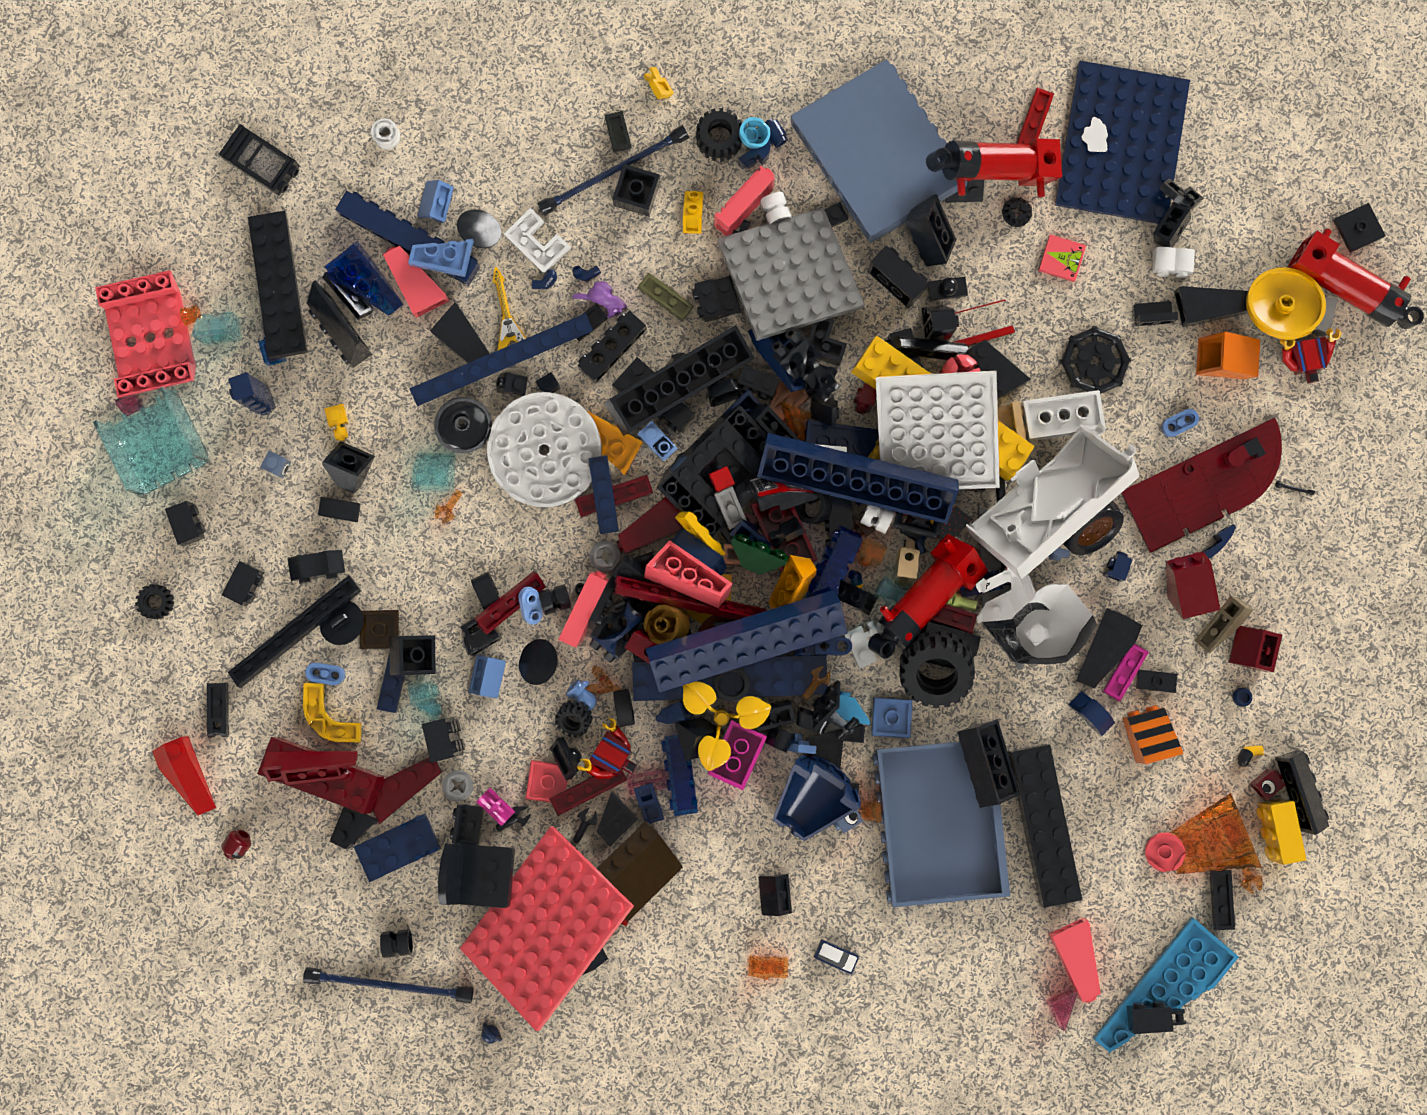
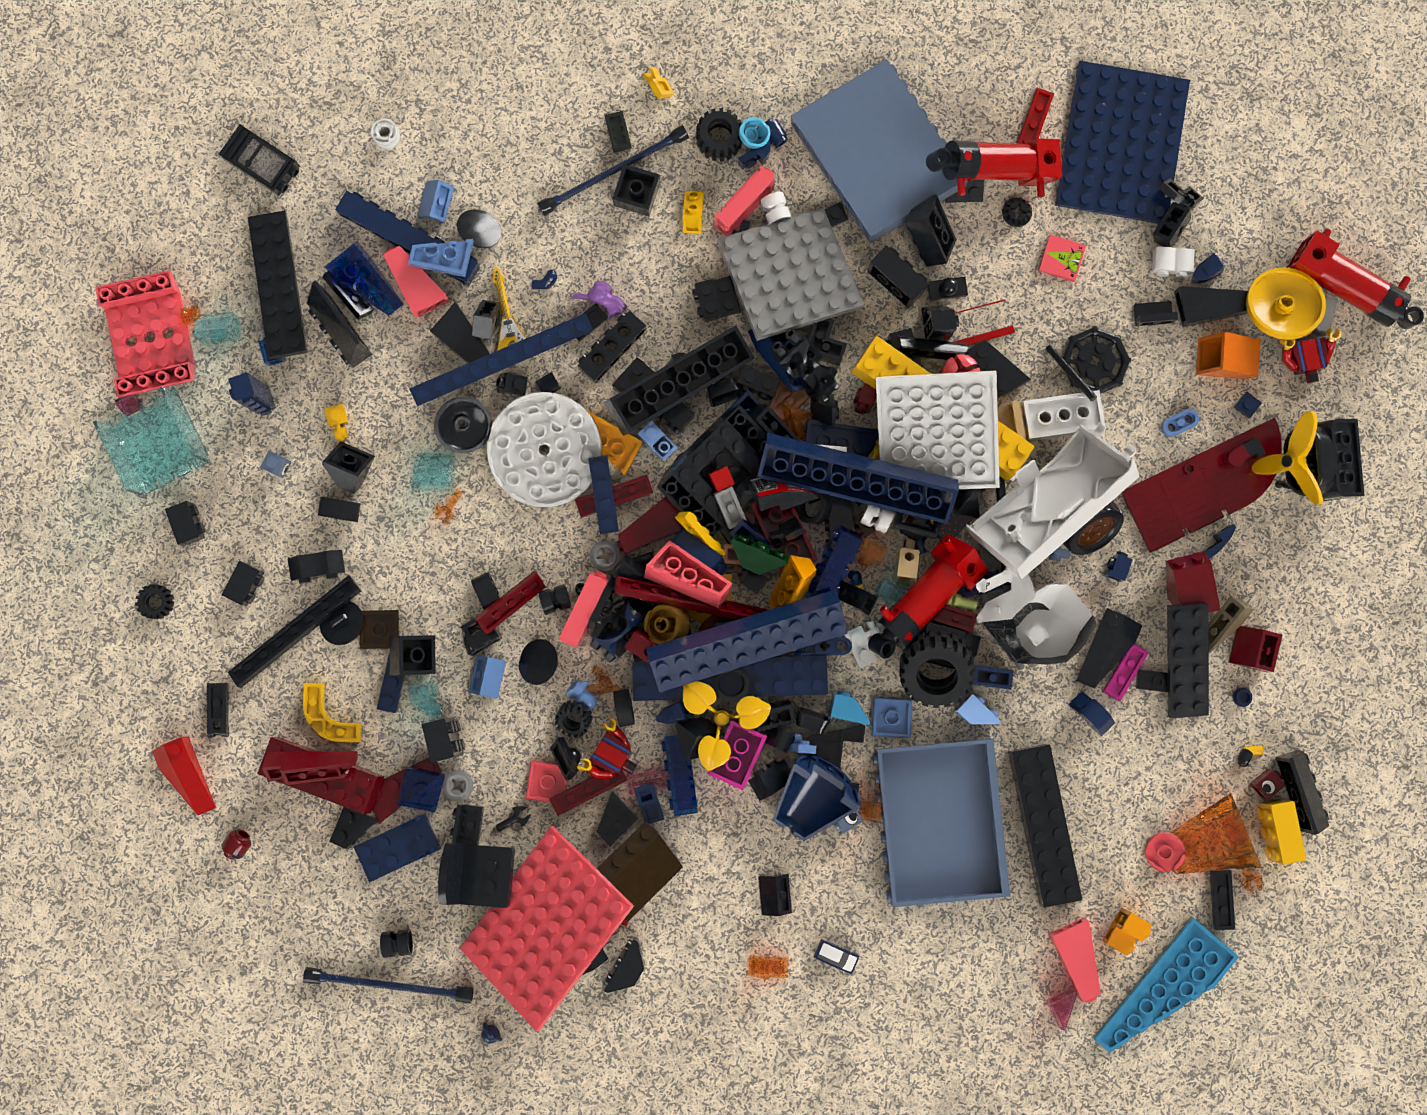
medium blue plate [305,663,345,685] -> none
dark pink hips [476,788,515,826] -> none
white plate [504,208,571,275] -> none
light blue plate [518,587,543,625] -> none
dark blue arm [572,265,601,282] -> none
black bar [572,807,597,843] -> none
olive tile [637,273,694,322] -> none
clear orange bar [802,666,830,700] -> none
black plate [812,680,859,740] -> none
black slope [957,719,1020,808] -> none
white sticker [1082,117,1108,152] -> none
slope [1123,705,1184,764] -> none
black brick [1127,1001,1186,1034] -> none
black plate [1333,203,1386,253] -> none
none -> clear blue tile [397,766,445,812]
none -> black brick [472,299,501,340]
none -> black slope [603,937,645,993]
none -> black bracket [738,568,768,595]
none -> black brick [748,759,791,801]
none -> black slope [953,489,980,518]
none -> light blue slope [954,694,1001,724]
none -> dark blue brick [973,665,1014,690]
none -> black bar [1045,344,1097,402]
none -> light orange brick [1102,907,1152,956]
none -> black plate [1167,602,1209,719]
none -> dark blue piece [1191,252,1225,284]
none -> dark blue plate [1234,391,1262,419]
none -> black brick [1252,411,1365,505]

